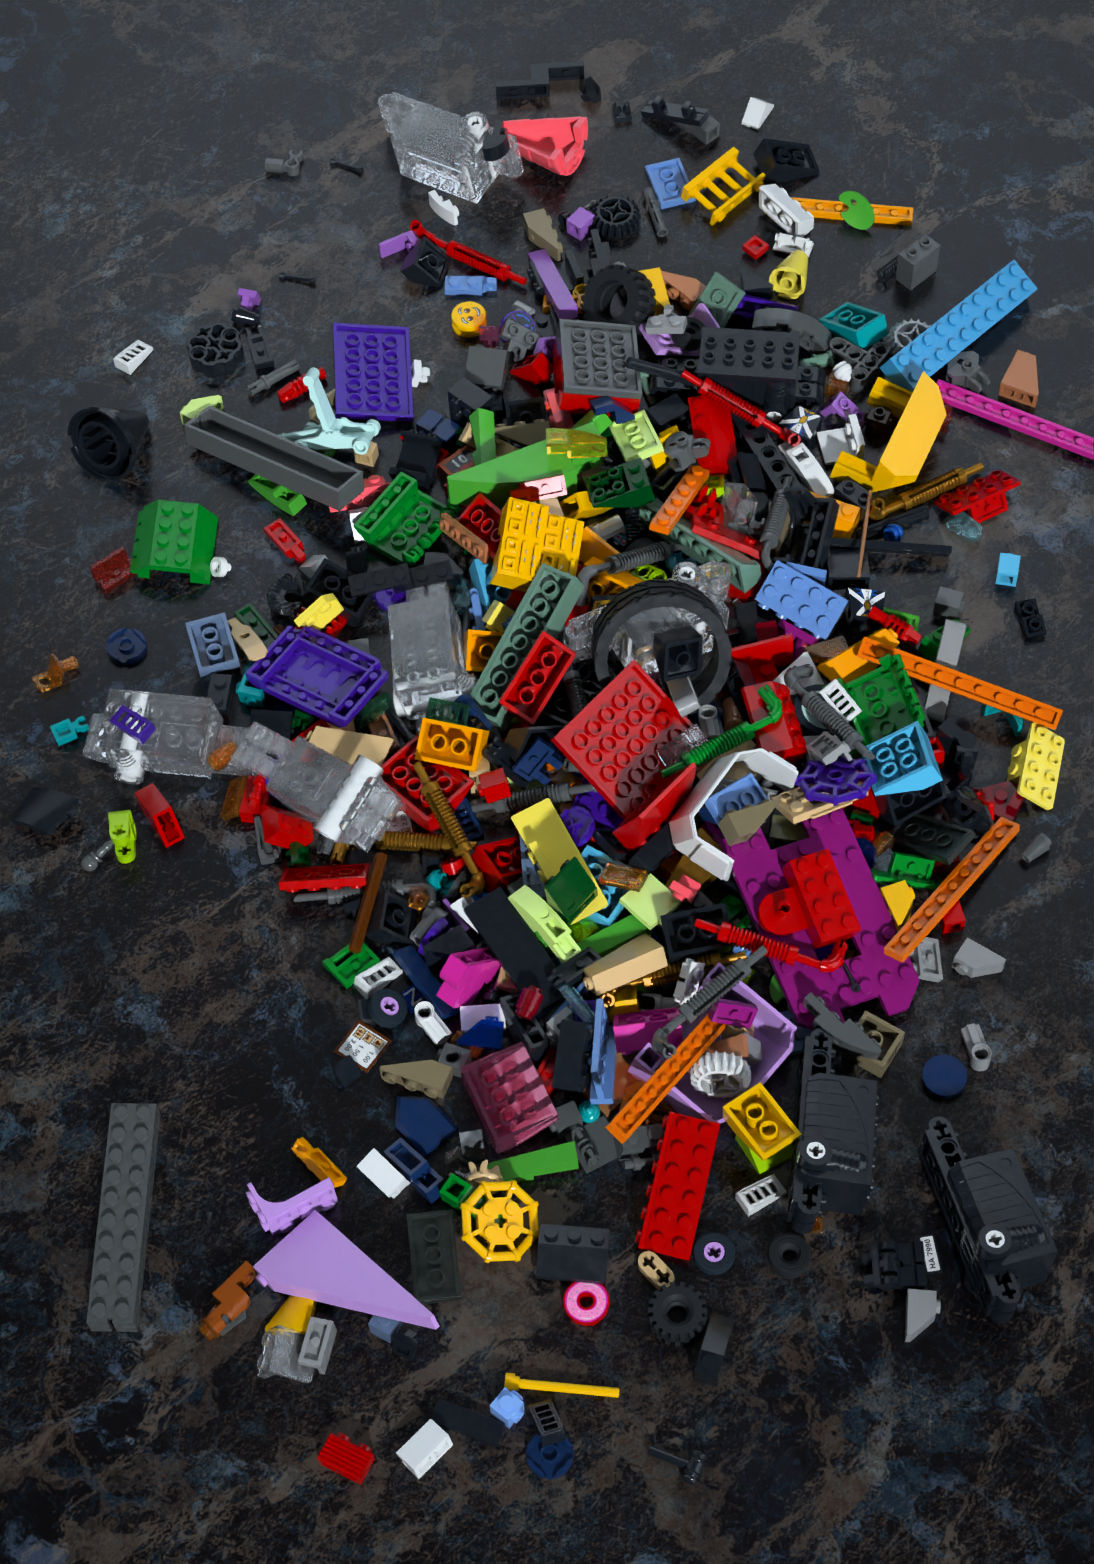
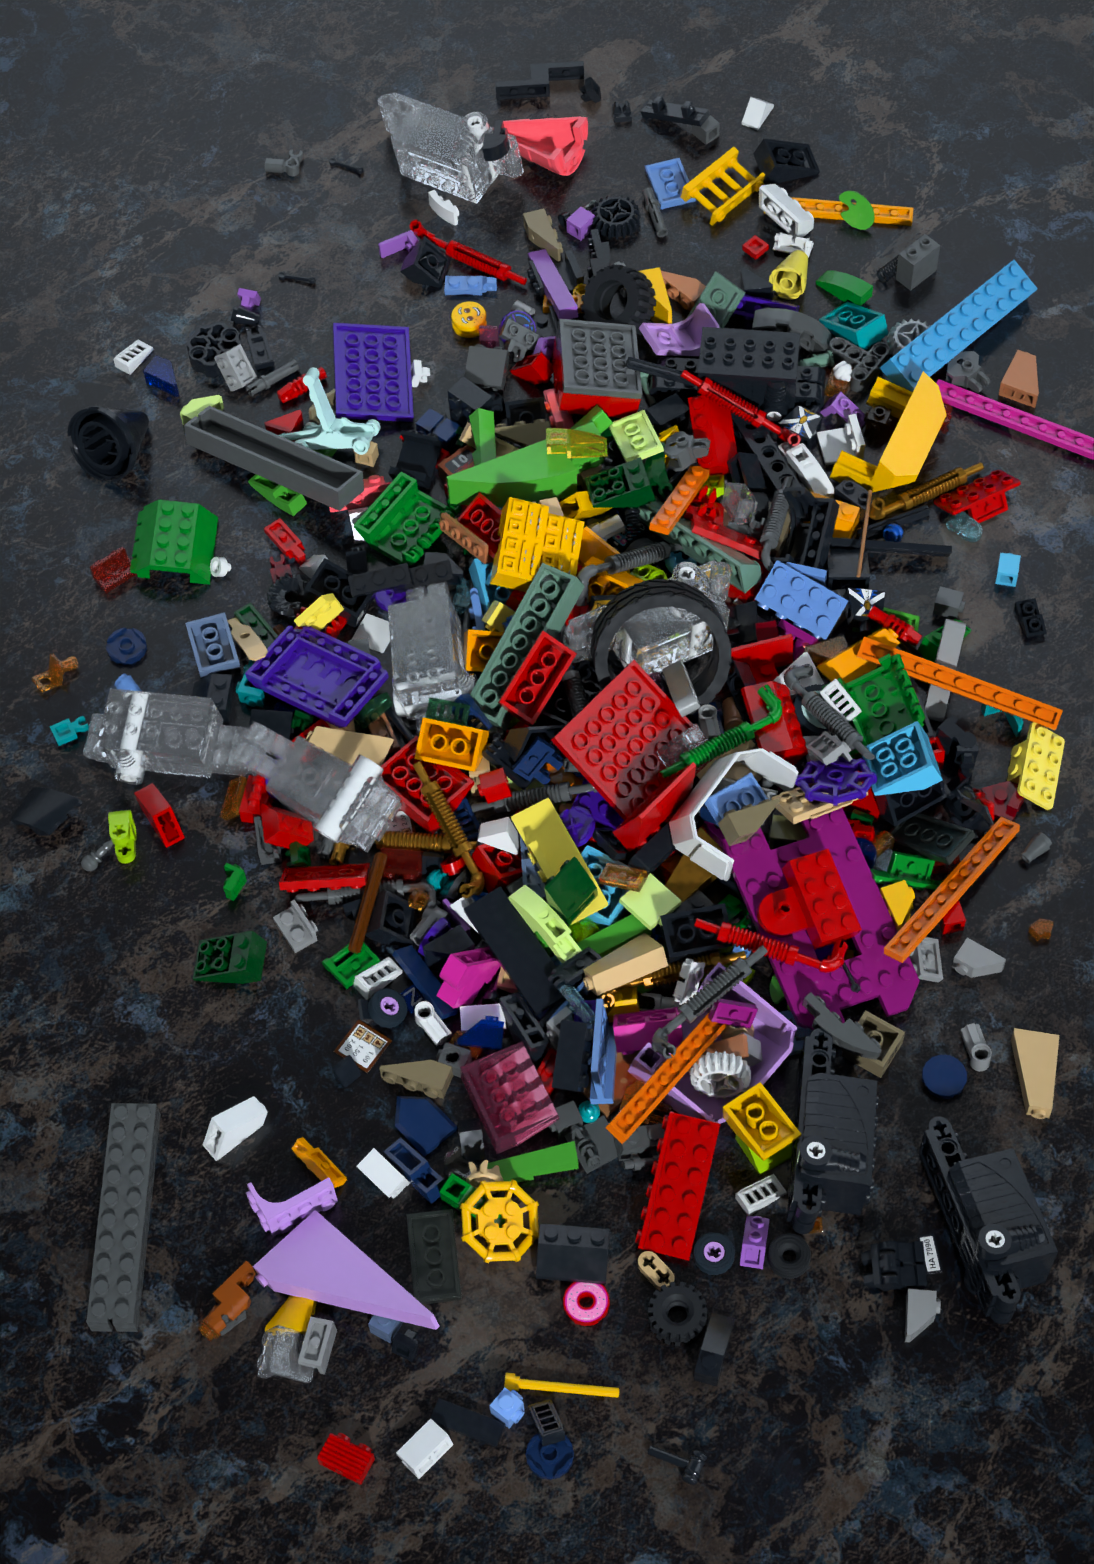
dark purple slope [109,705,156,745] -> none
clear orange cone [207,741,238,771] -> none
hinge [510,474,568,502] -> none
dark red brick [515,985,544,1020] -> none
dark blue slope [589,395,635,424] -> none
light grey hinge [645,305,687,334] -> none
black slope [653,626,703,682] -> none
coral bracket [669,875,701,904] -> none
black tyre [671,317,706,351] -> none
none -> medium blue cone [114,674,145,703]
none -> clear blue slope [143,355,179,397]
none -> dark green slope [193,931,267,984]
none -> white slope [203,1096,268,1161]
none -> light grey bracket [214,344,258,391]
none -> green bracket [223,863,247,901]
none -> red slope [264,410,304,442]
none -> dark red plate [270,554,292,584]
none -> light grey bracket [273,900,318,953]
none -> white sticker [351,614,399,653]
none -> clear red bracket [381,847,423,881]
none -> white slope [477,817,520,855]
none -> dark green piece [645,442,674,499]
none -> medium lavender bracket [740,1216,769,1269]
none -> green slope [815,270,873,306]
none -> tan slope [1011,1028,1059,1119]
none -> clear orange piece [1028,918,1054,941]

